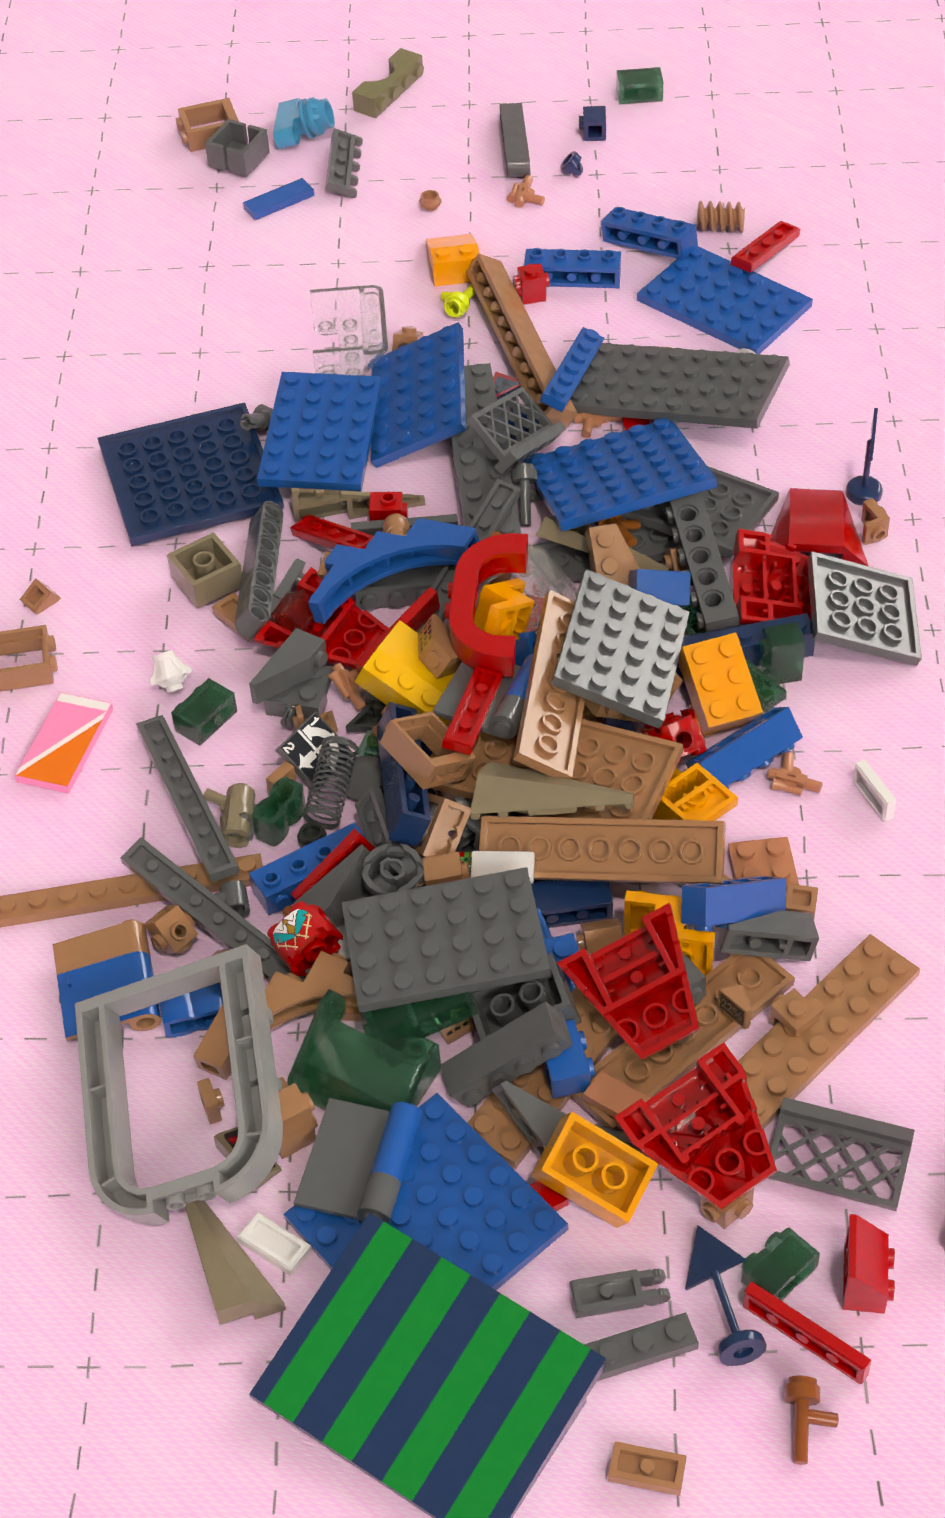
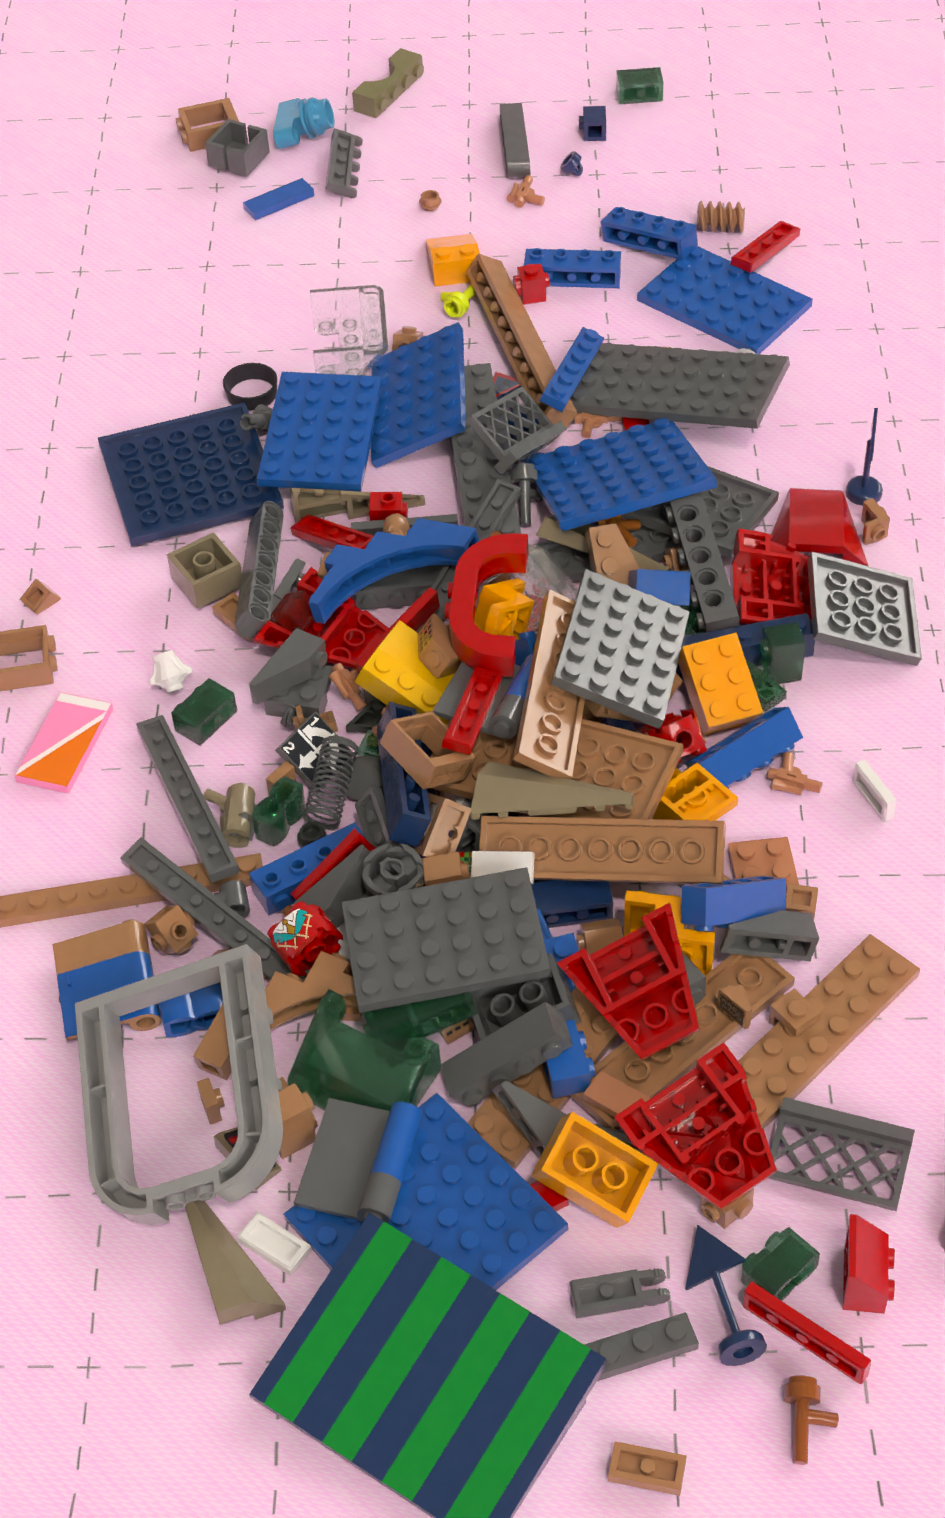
none -> black tyre [223,363,277,411]

